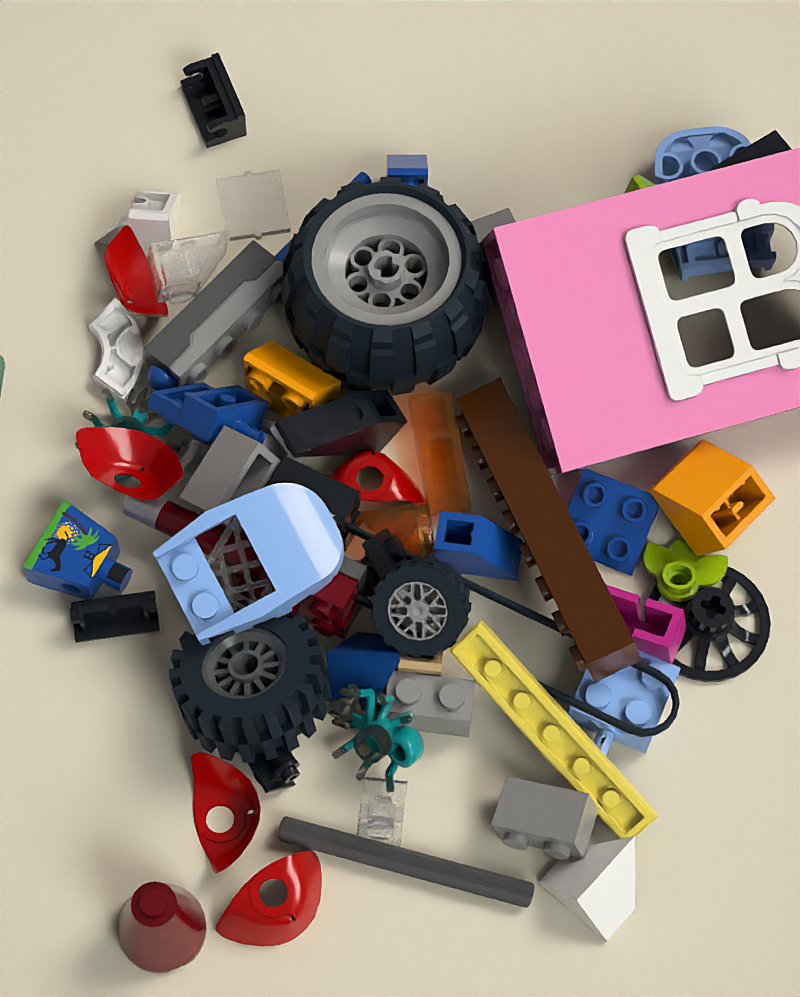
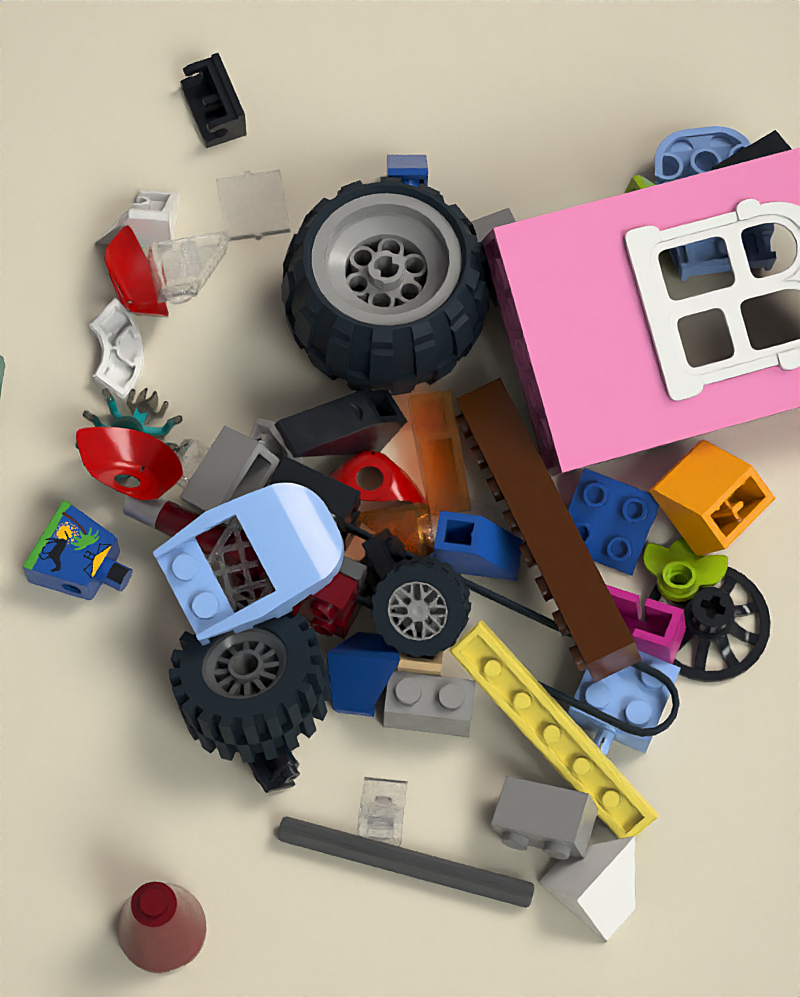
black hinge [70,590,160,643] -> none
piece [144,172,372,391] -> none
blue plate [147,382,269,444] -> none
red piece [191,752,261,873] -> none
red piece [216,851,322,947] -> none
light orange slope [243,340,341,419] -> none
animal [327,683,424,793] -> none

